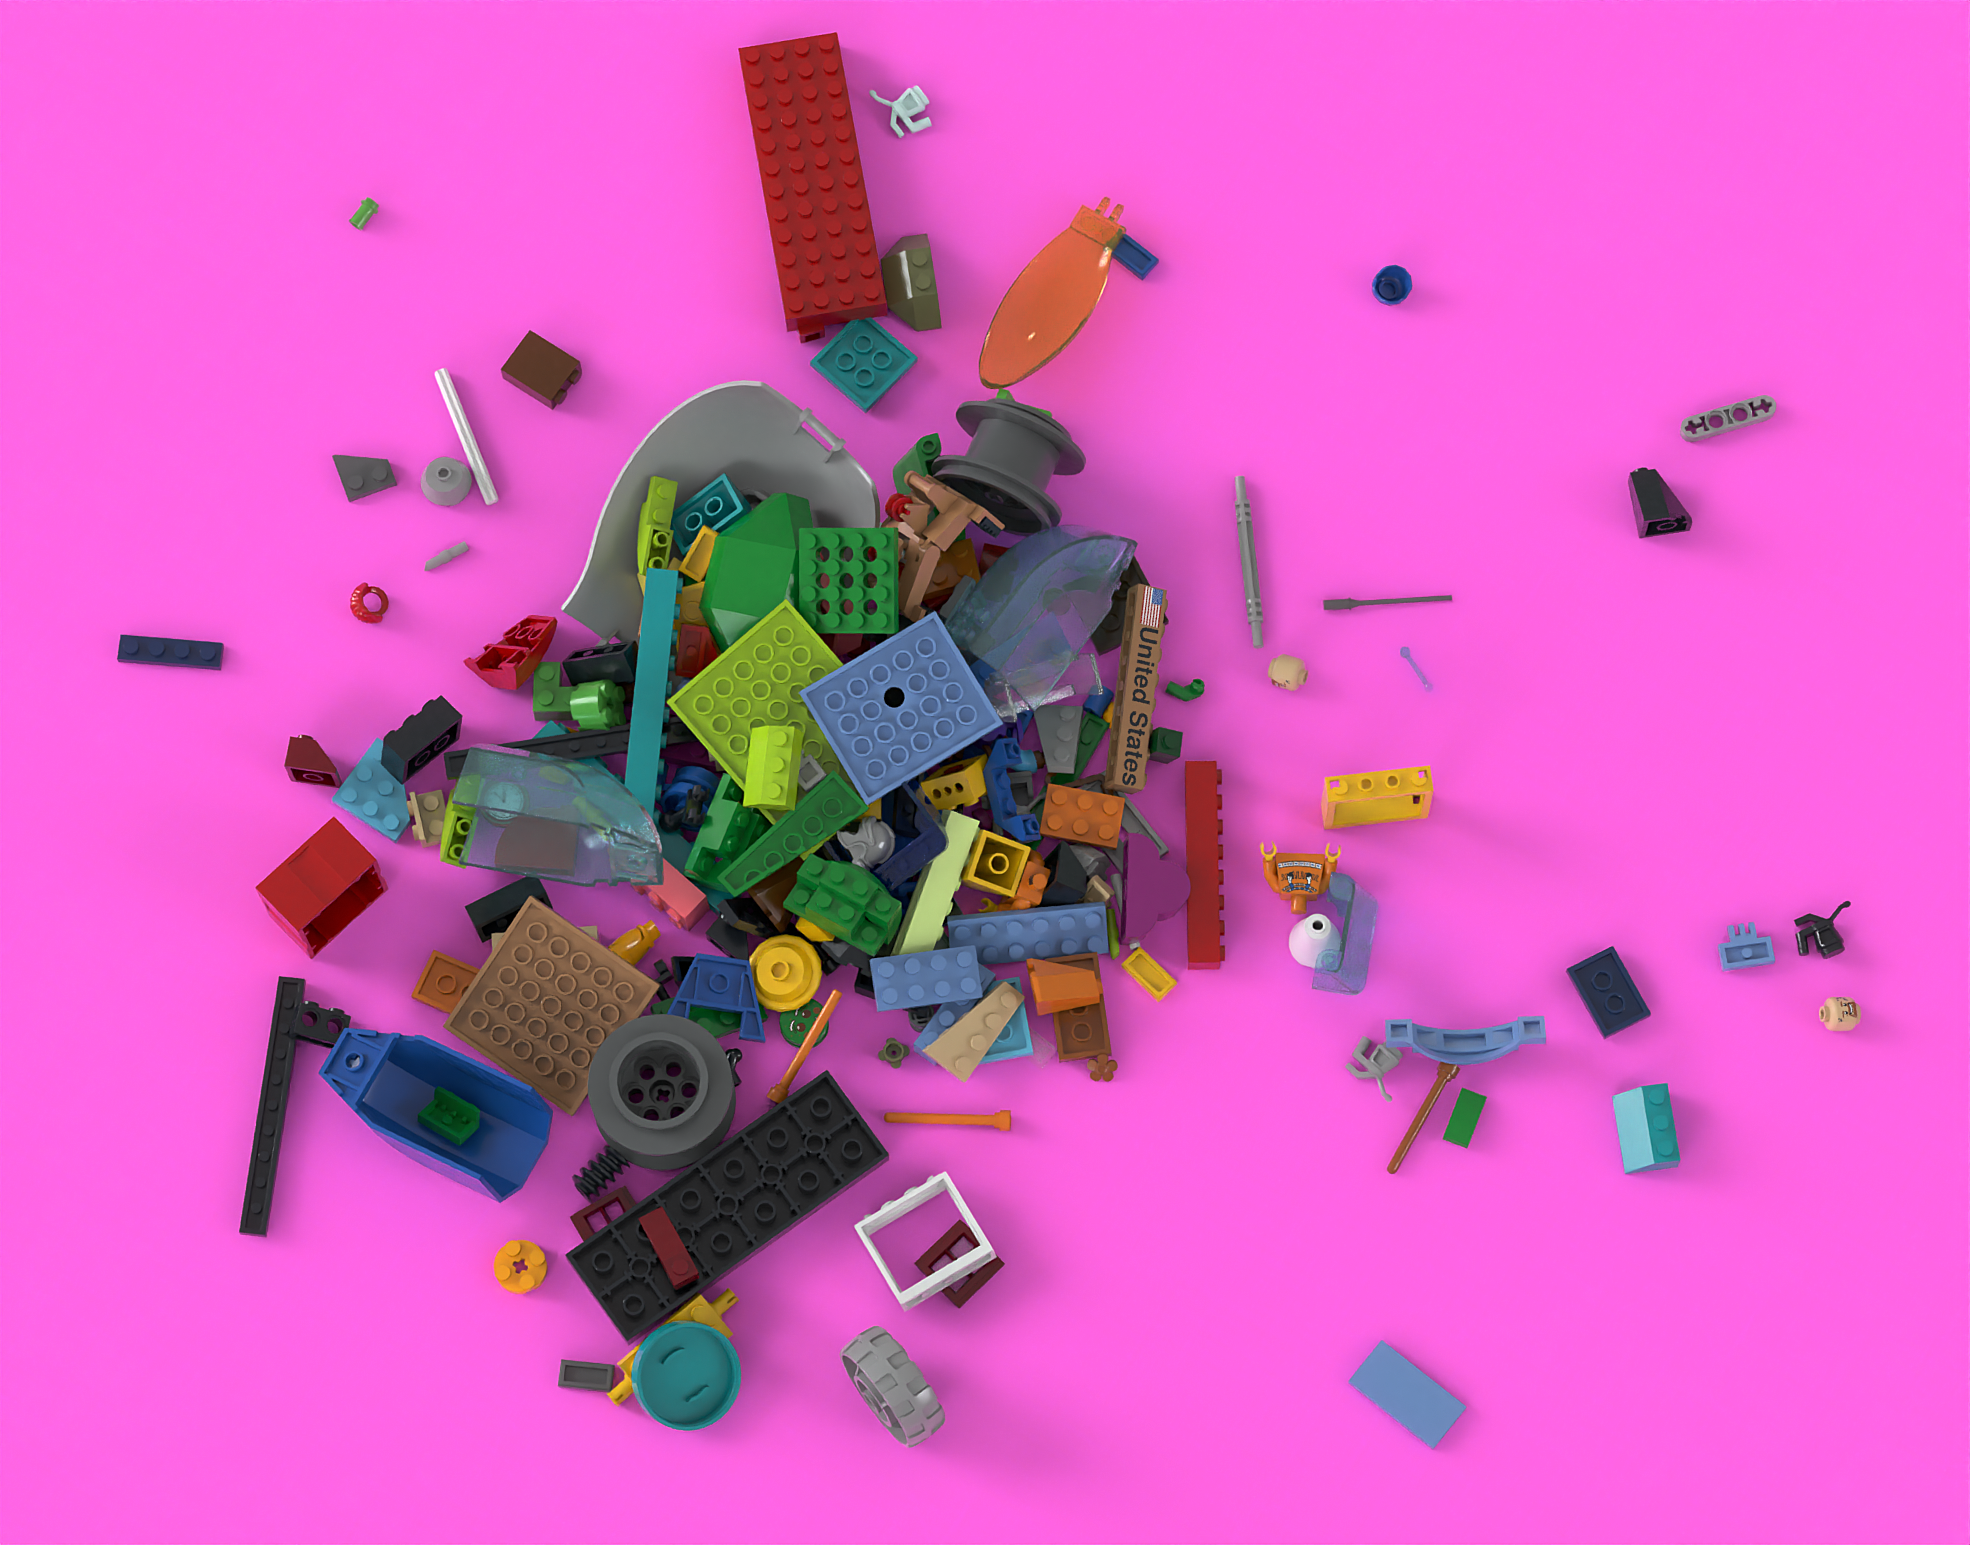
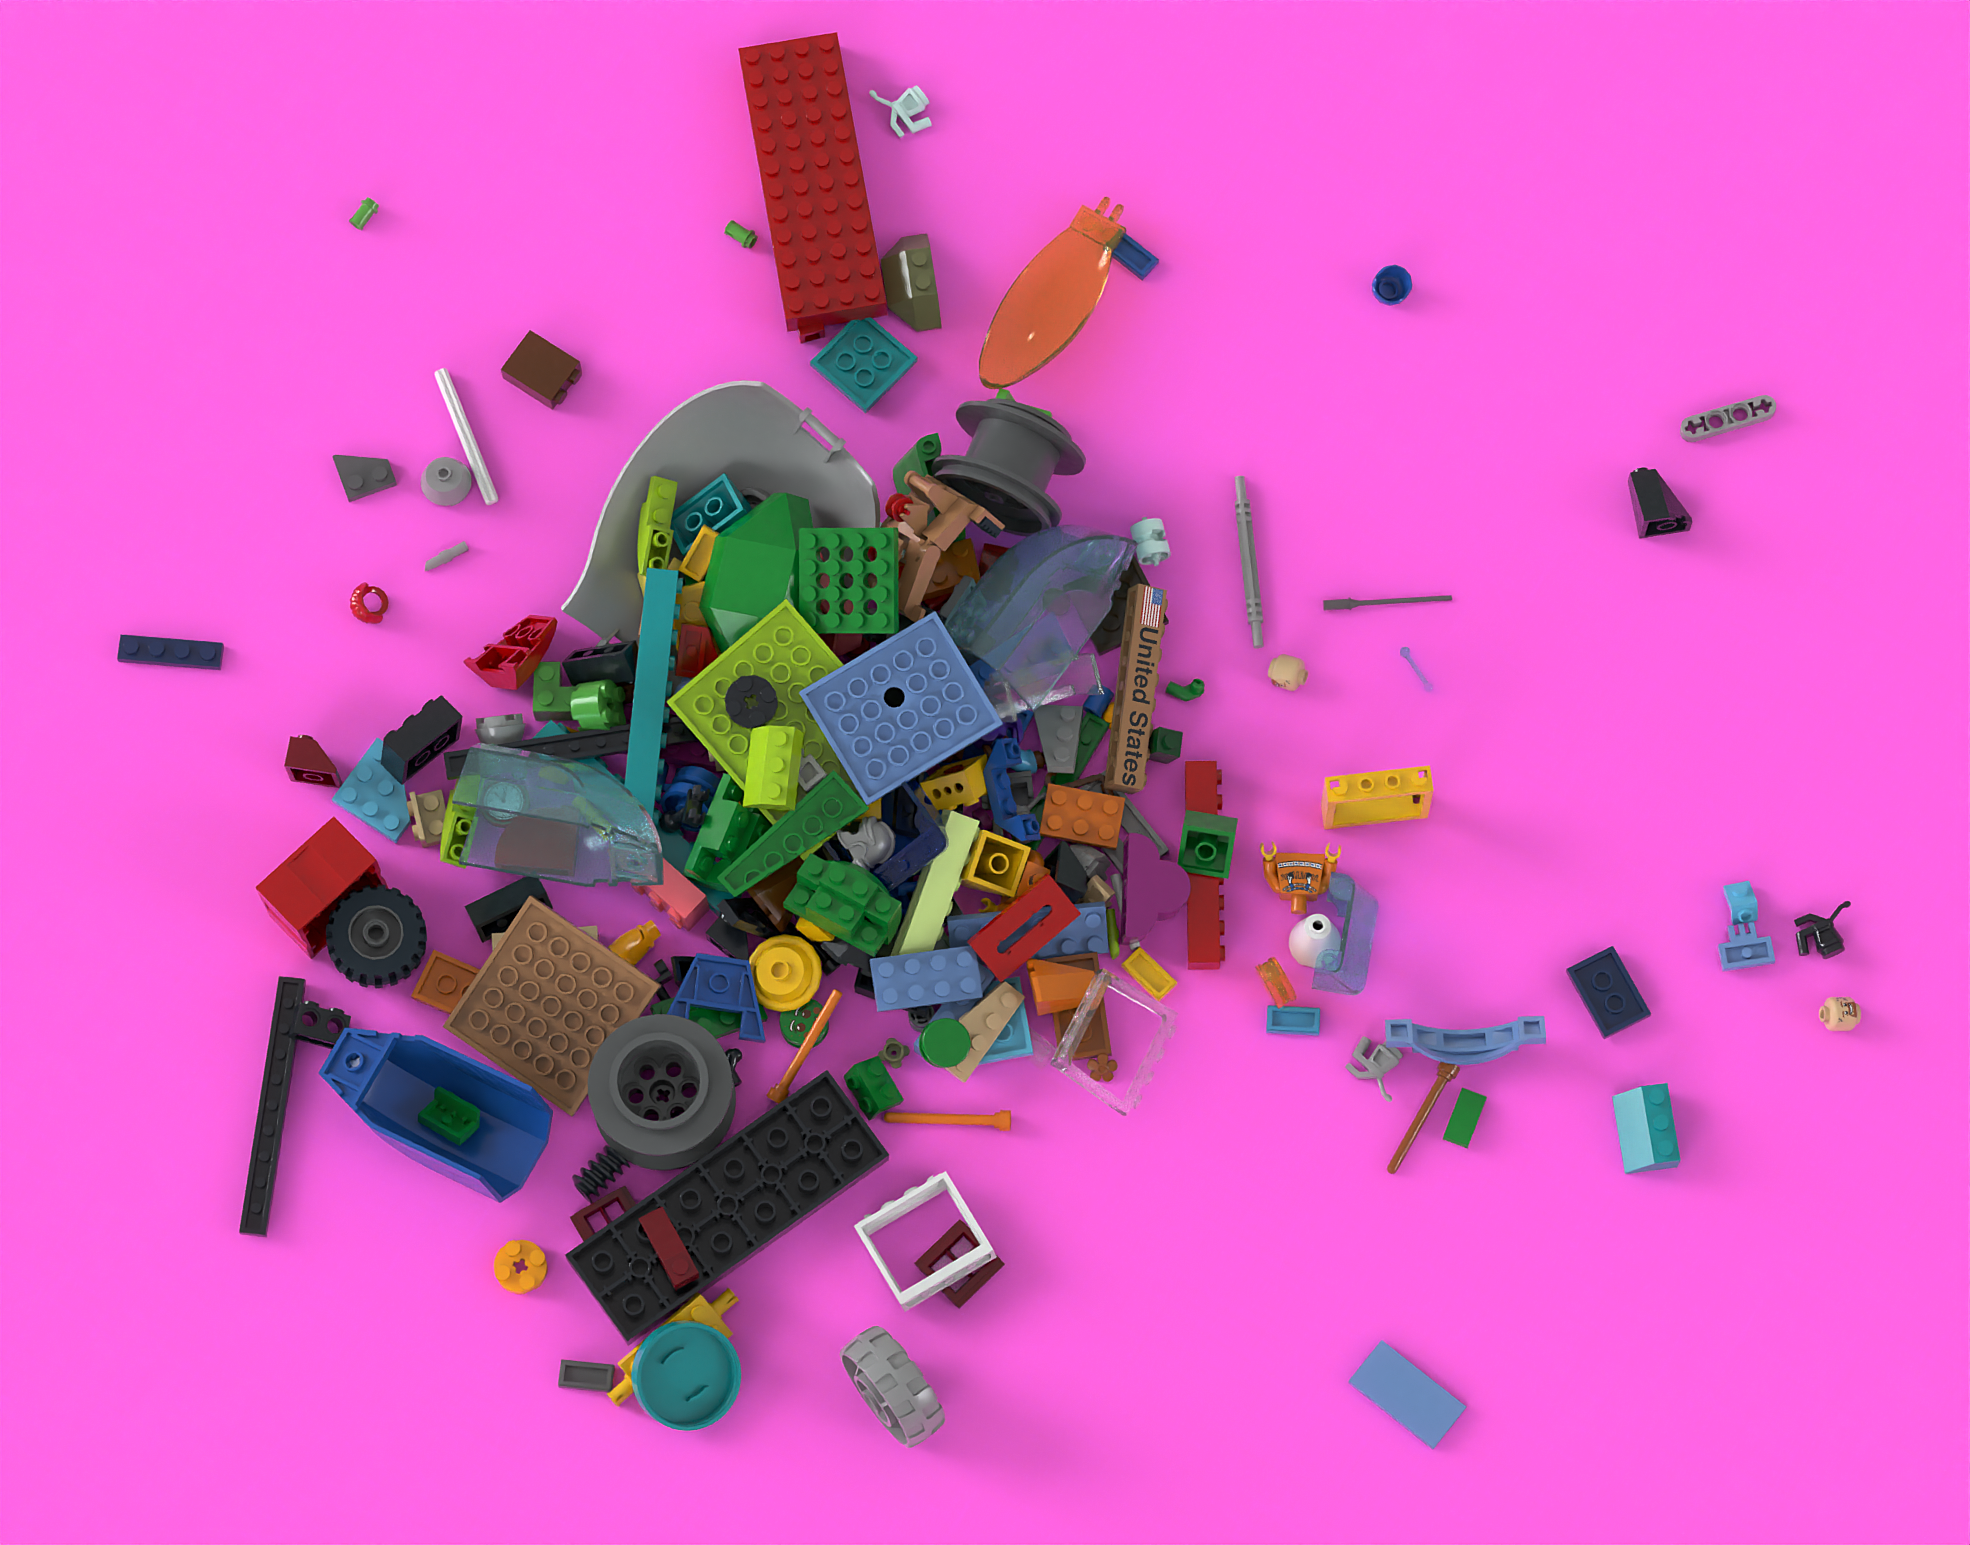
none -> black wheel [326,884,427,989]
none -> light grey cone [474,713,526,747]
none -> bright green pin [724,220,758,249]
none -> black plate [725,675,778,729]
none -> green bracket [844,1056,904,1120]
none -> green head [919,1018,971,1068]
none -> red piece [967,873,1081,982]
none -> clear windscreen [1050,968,1178,1116]
none -> light aqua wheel [1130,517,1171,566]
none -> green slope [1177,810,1238,879]
none -> head [1255,957,1297,1009]
none -> dark azure tile [1266,1005,1320,1036]
none -> medium azure bracket [1723,881,1758,925]

